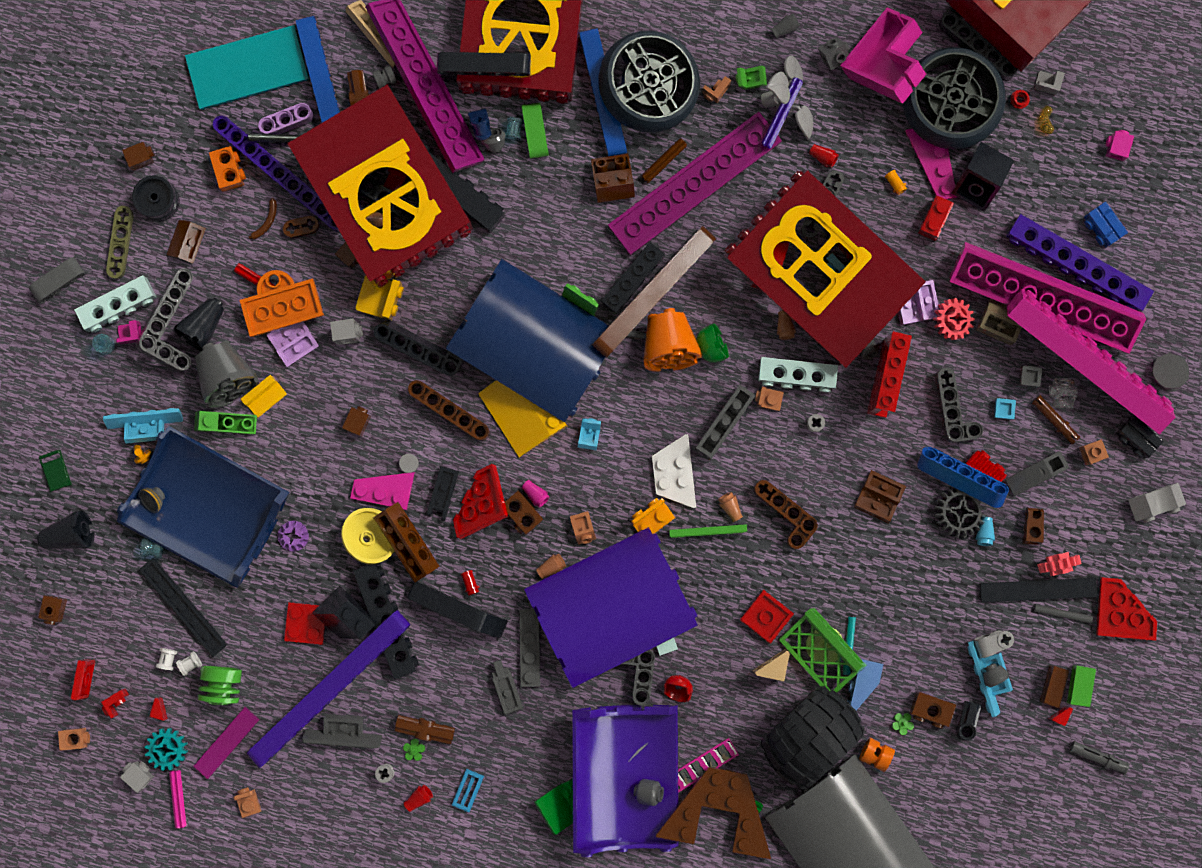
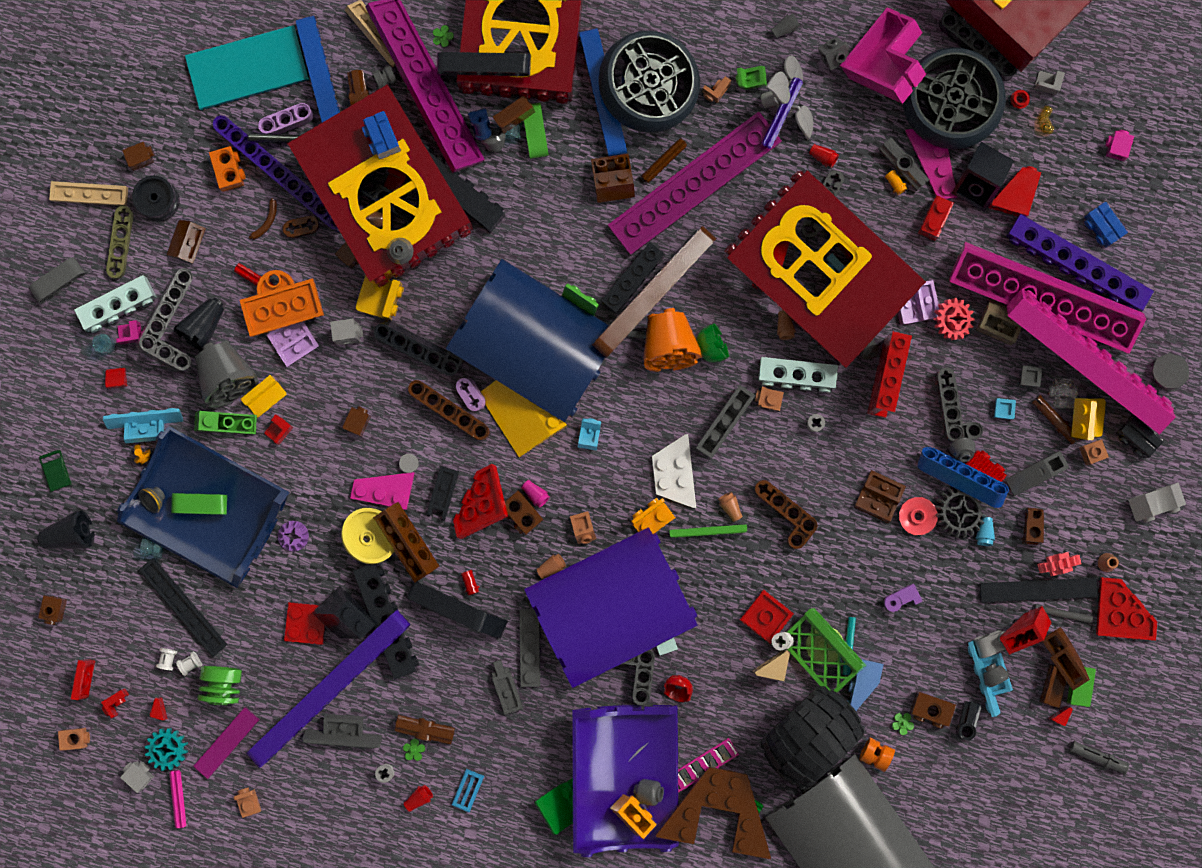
none -> tan plate [49,181,128,206]
none -> red slope [105,368,127,389]
none -> bright green beam [171,493,227,514]
none -> red panel [265,414,293,445]
none -> blue brick [362,111,401,159]
none -> dark grey cone [387,238,414,264]
none -> bright green plant [433,25,454,47]
none -> lavender beam [456,377,486,411]
none -> reddish brown panel [493,96,535,134]
none -> light orange brick [610,794,657,839]
none -> white bush [772,632,794,650]
none -> dark grey piece [878,138,930,191]
none -> medium lavender leg [883,584,922,612]
none -> coral dish [899,497,938,535]
none -> dark grey cone [949,437,976,462]
none -> red slope [988,166,1041,217]
none -> red slope [1000,606,1051,655]
none -> reddish brown slope [1042,627,1090,690]
none -> yellow bracket [1071,398,1106,440]
none -> nougat cone [1098,553,1119,572]

